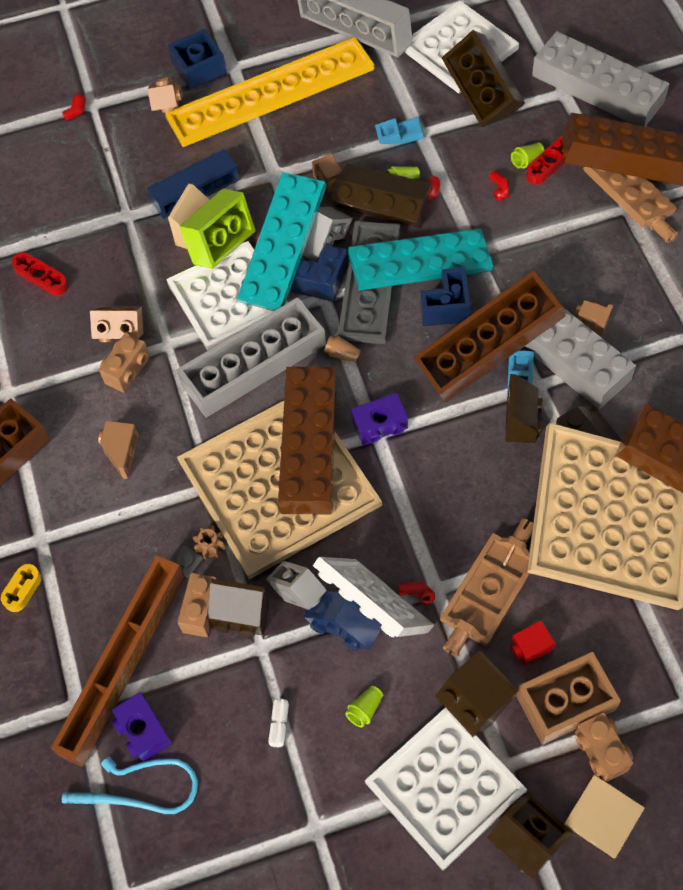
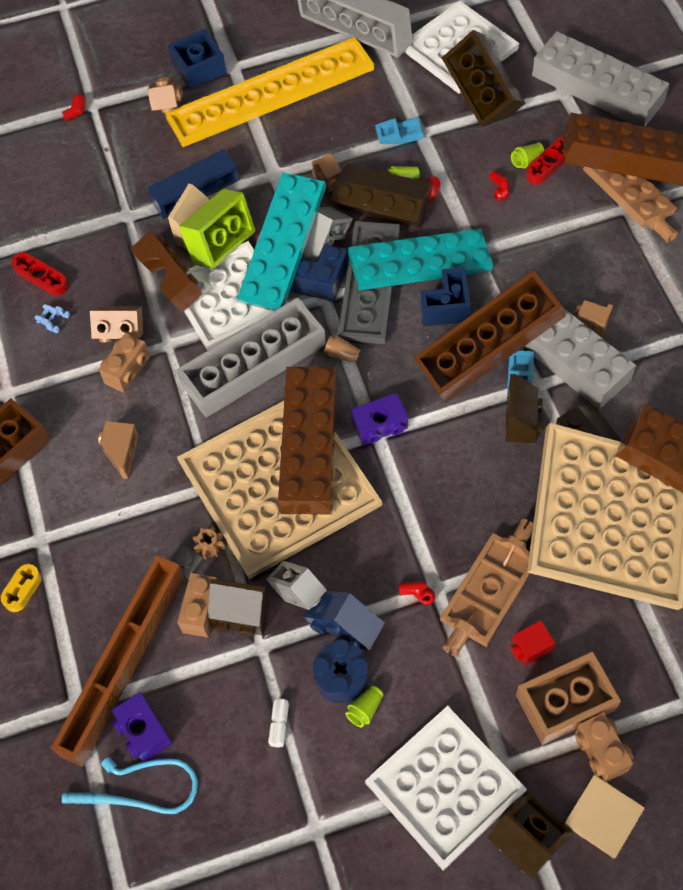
white plate [313,557,435,637] -> none
dark brown slope [435,651,519,737] -> none
none -> light blue piece [35,304,71,333]
none -> reddish brown arch [130,231,203,312]
none -> dark blue brick [313,640,369,703]

